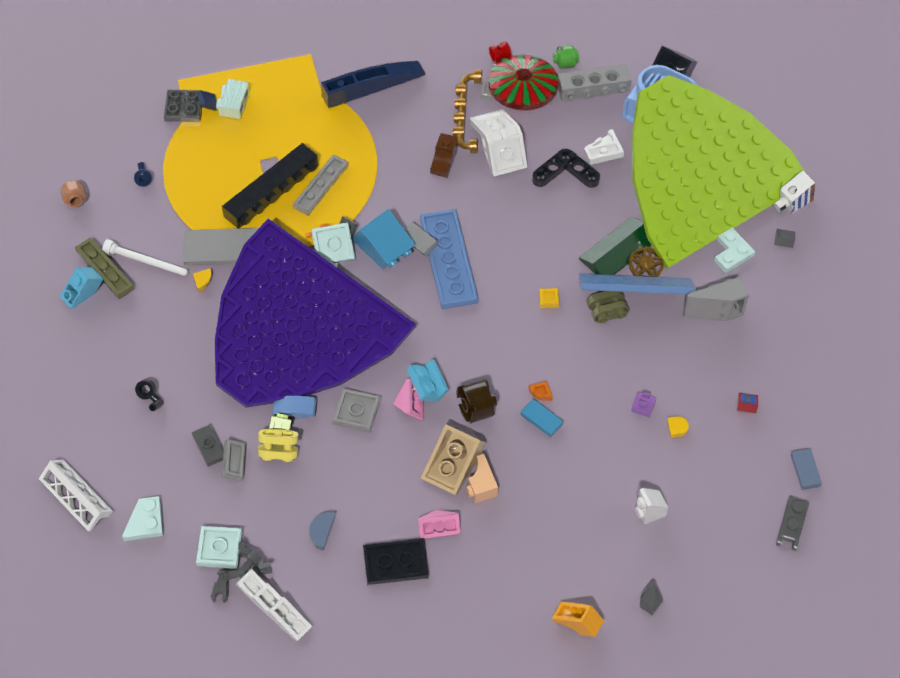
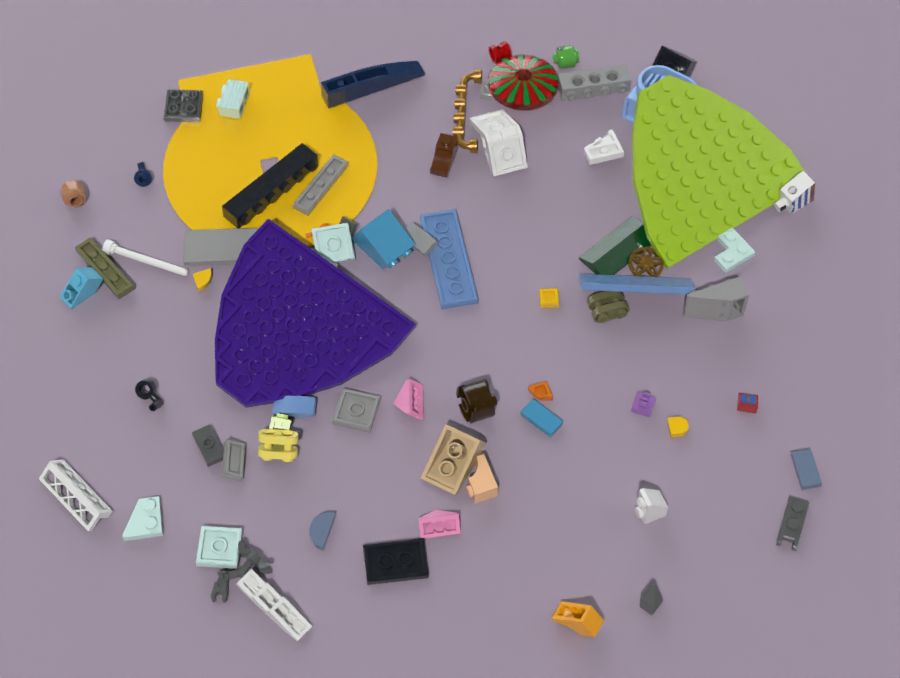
dark blue tile [197,90,217,111] -> none
medium azure bracket [406,360,448,402] -> none
black beam [532,148,600,188] -> none
dark grey slope [775,229,795,248] -> none

